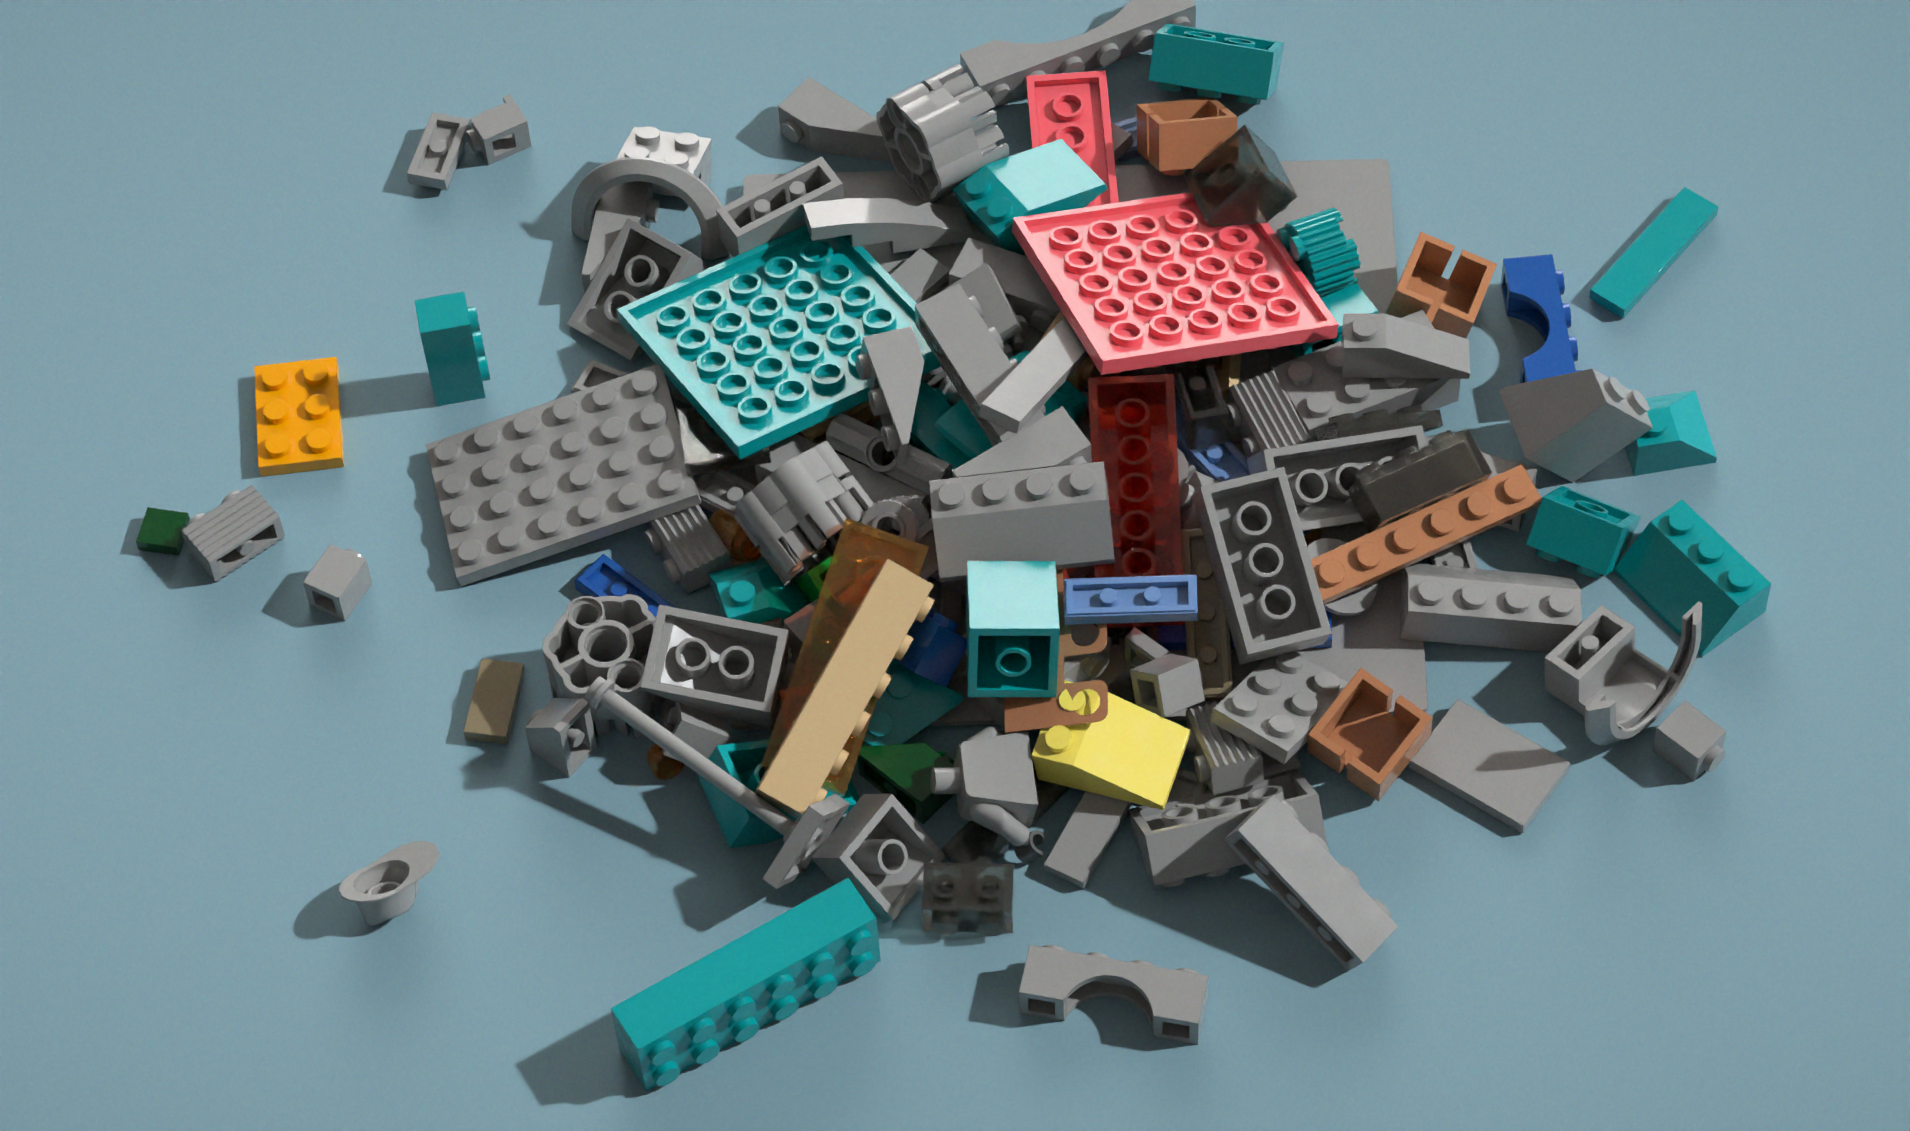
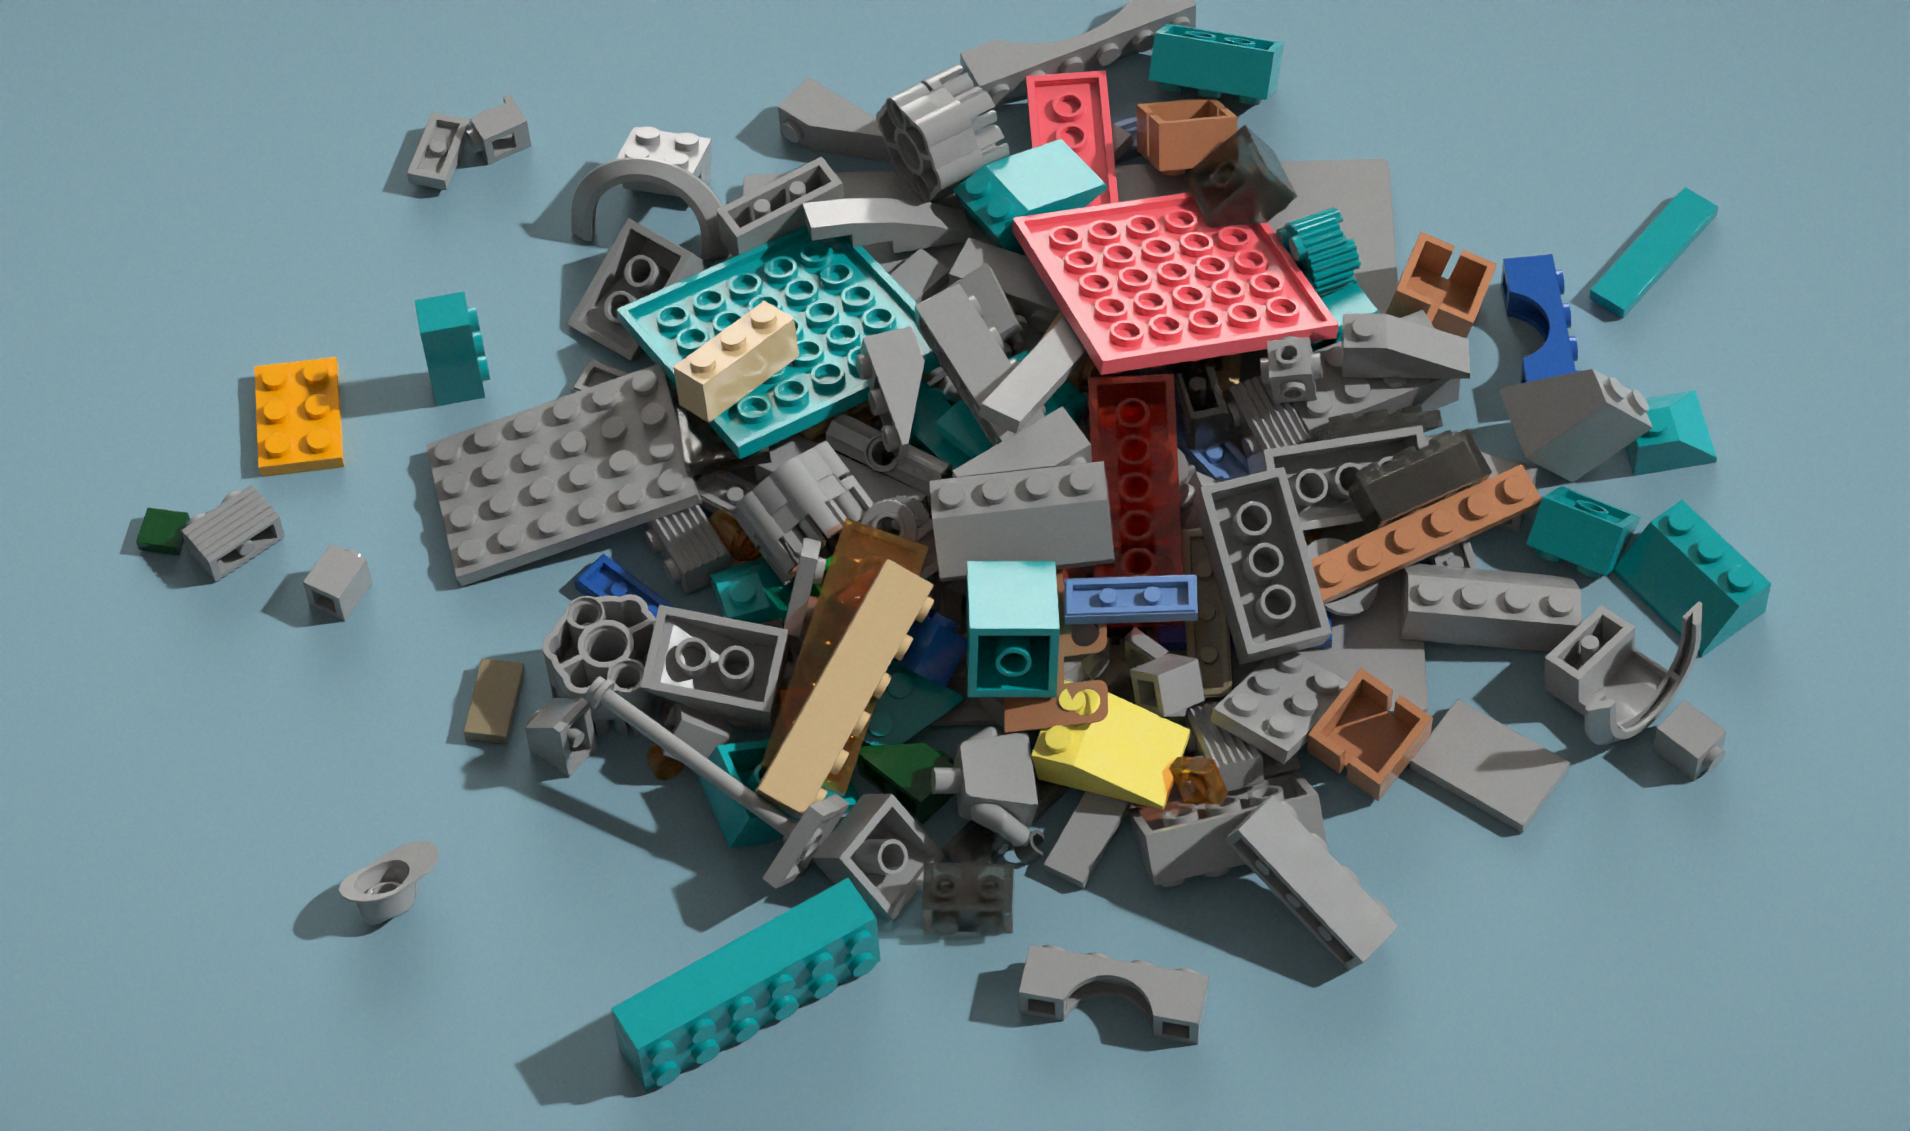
light grey slope [581,181,660,294] -> none
none -> tan brick [673,301,799,423]
none -> light grey plate [784,538,826,637]
none -> clear orange plate [1169,757,1228,805]
none -> light grey brick [1260,336,1323,404]

